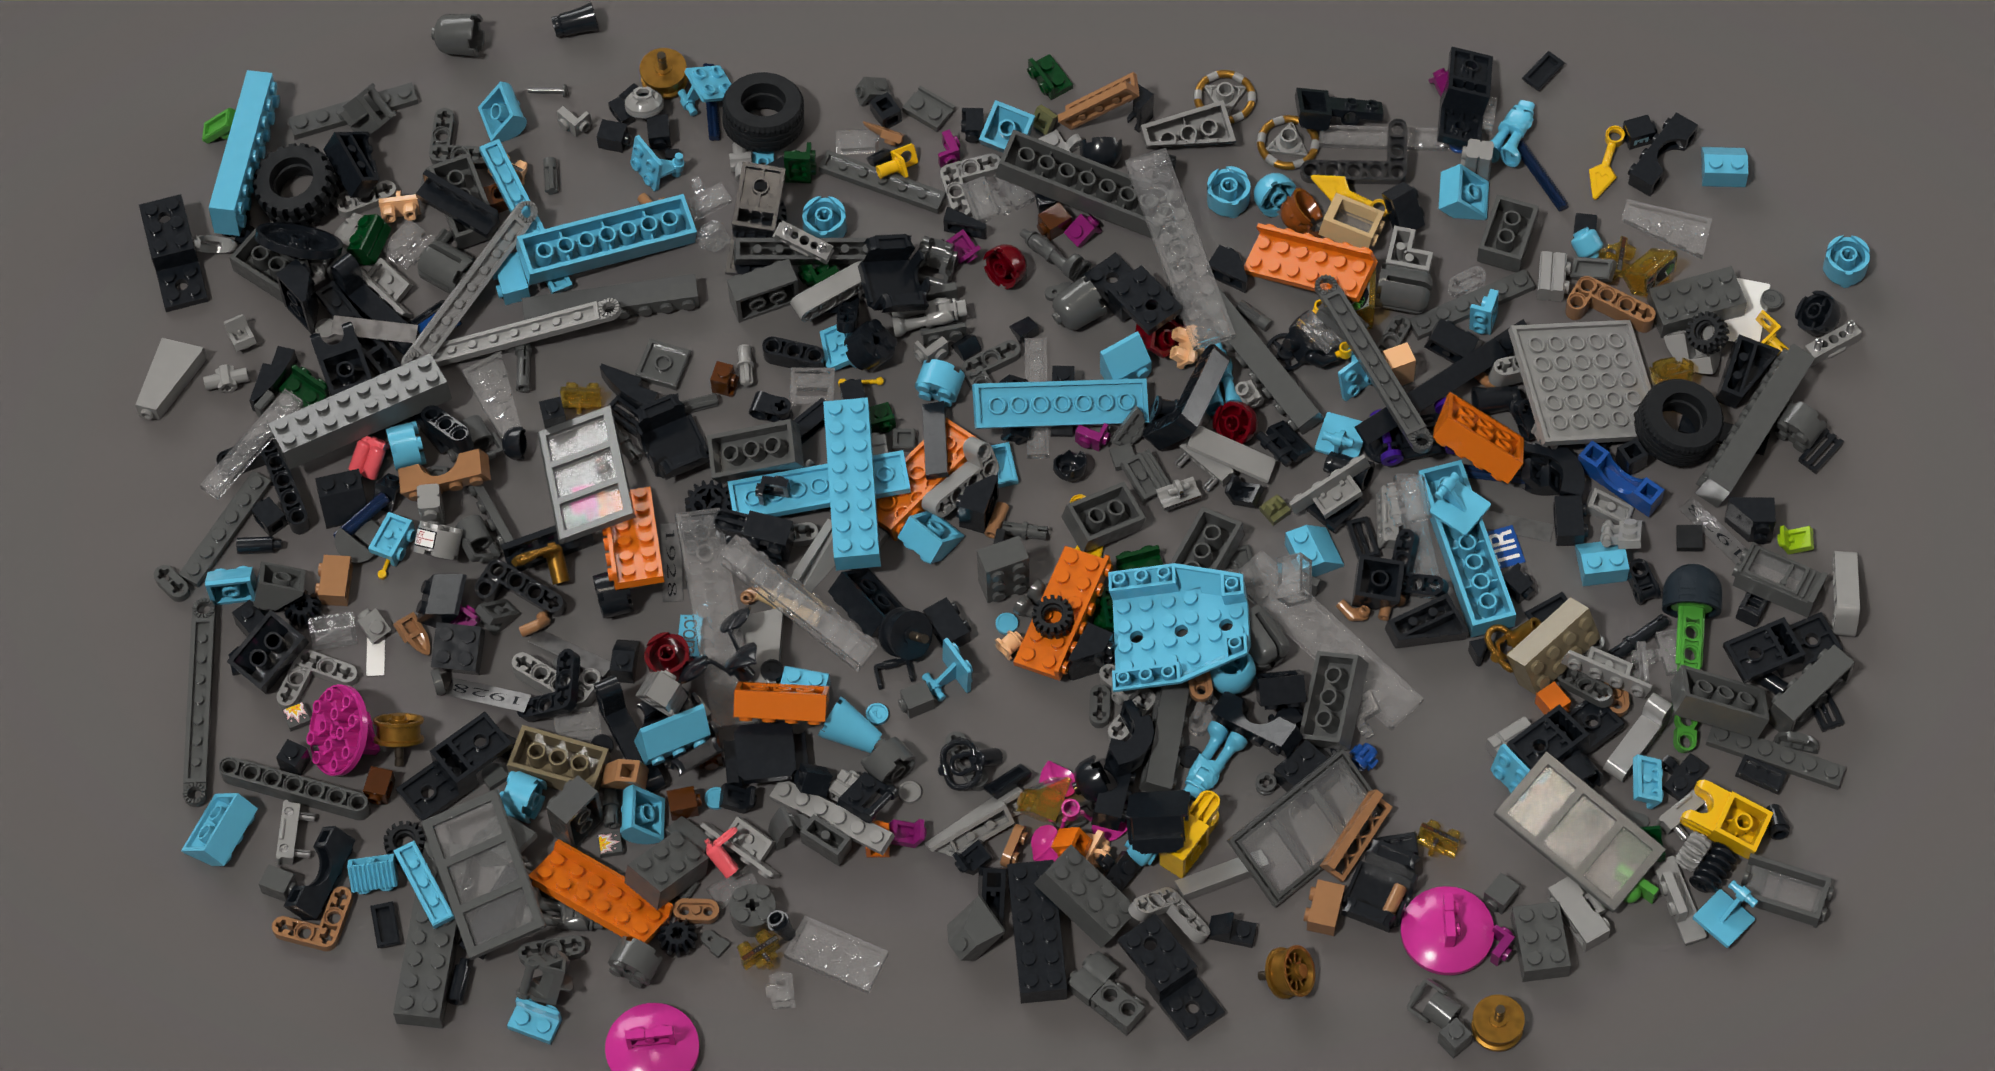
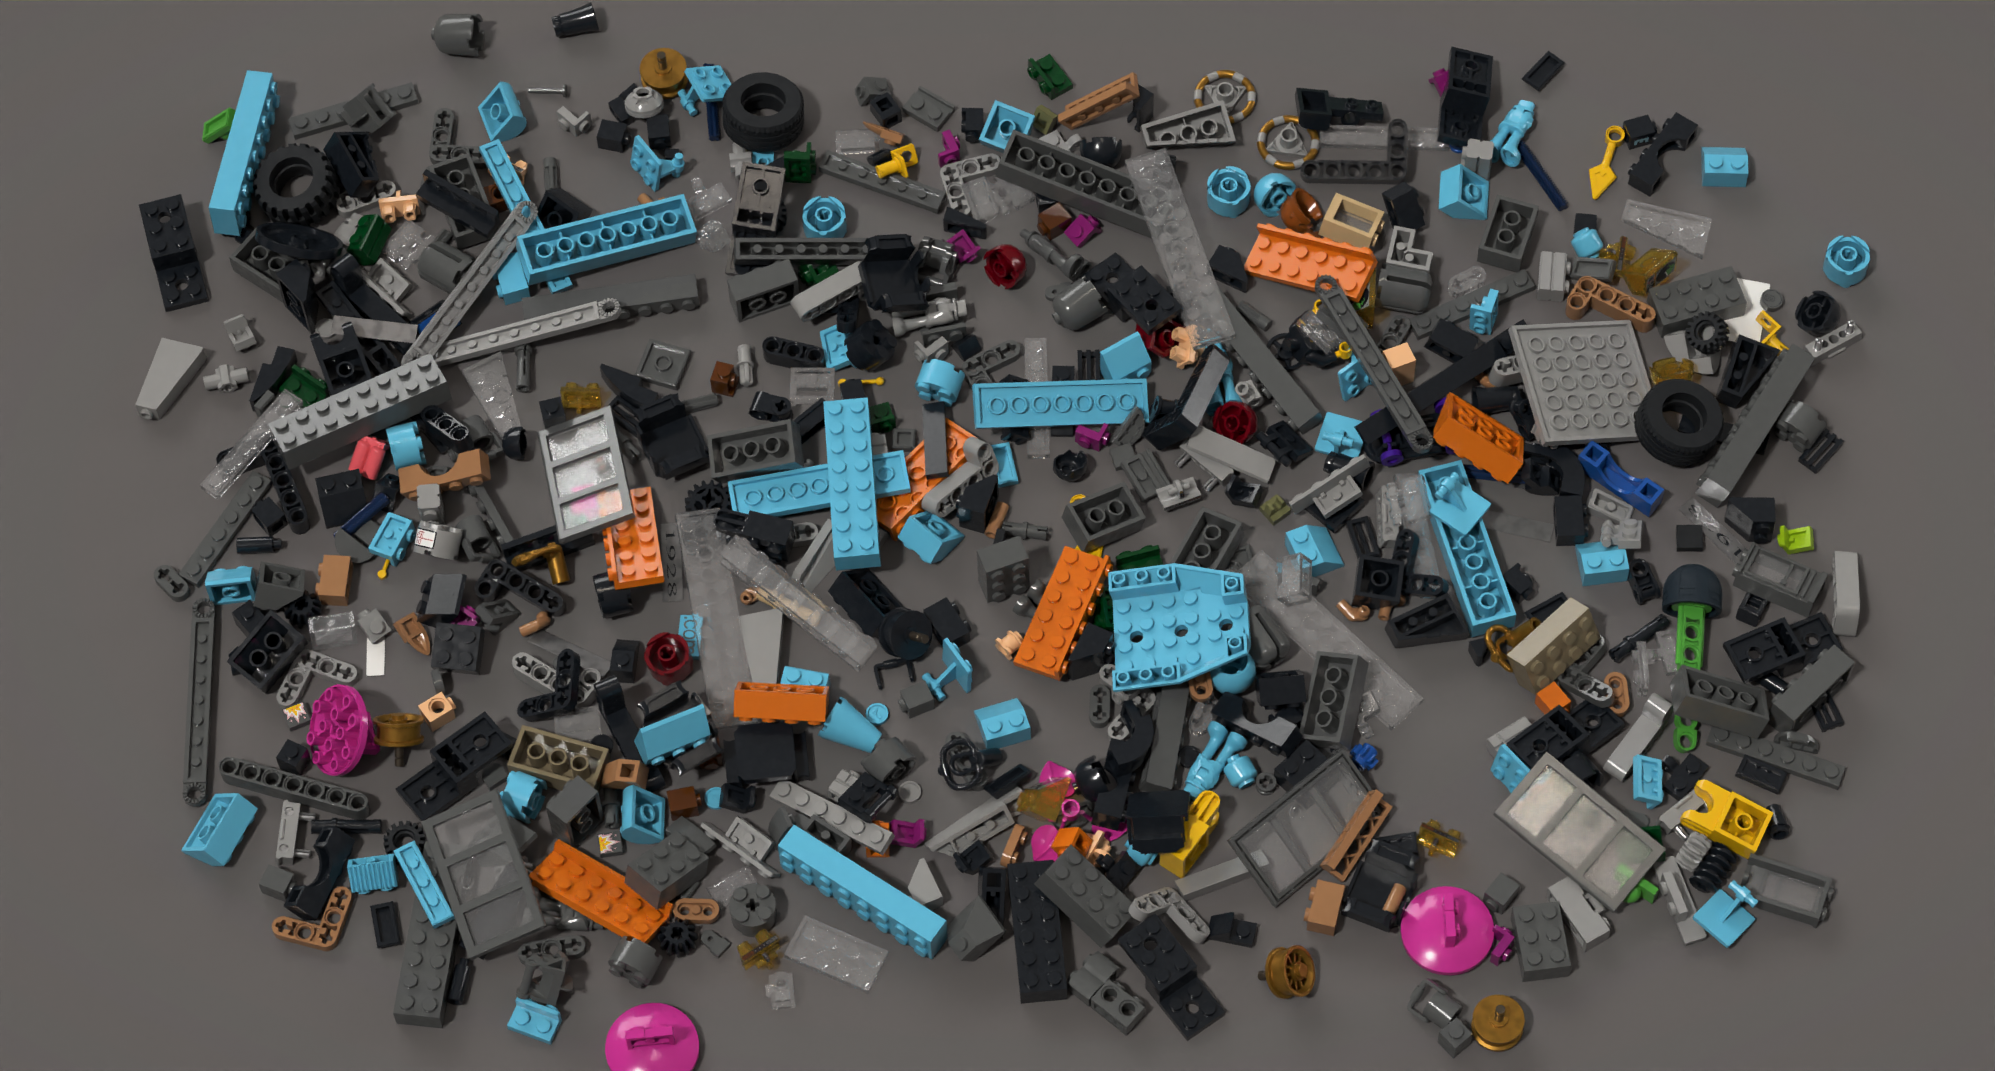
light grey helmet [194,235,237,254] -> none
reddish brown brick [363,766,395,805] -> none
flat silver sticker [445,678,531,712] -> none
light grey wedge [635,670,688,717] -> none
black plant [678,606,757,684] -> none
coral piece [704,827,738,879] -> none
black bracket [755,475,791,505] -> none
black piece [760,659,783,682] -> none
black cone [767,910,796,941] -> none
light grey piece [772,220,834,264] -> none
black brick [794,763,833,797] -> none
medium azure piece [996,613,1018,635] -> none
black slope [1009,316,1039,344] -> none
black tyre [1032,595,1074,639] -> none
yellow piece [1311,175,1388,217] -> none
clear beam [1482,97,1497,135] -> none
blue sticker [1487,525,1526,569] -> none
light grey bracket [1561,646,1652,699] -> none
black brick [1615,438,1648,475] -> none
none -> black pin [311,818,382,834]
none -> light nougat brick [418,692,456,732]
none -> black slope [537,187,593,229]
none -> medium azure brick [778,825,948,959]
none -> light grey slope [908,858,943,910]
none -> medium azure slope [974,698,1031,749]
none -> black tile [1077,350,1100,380]
none -> medium azure head [1223,754,1257,789]

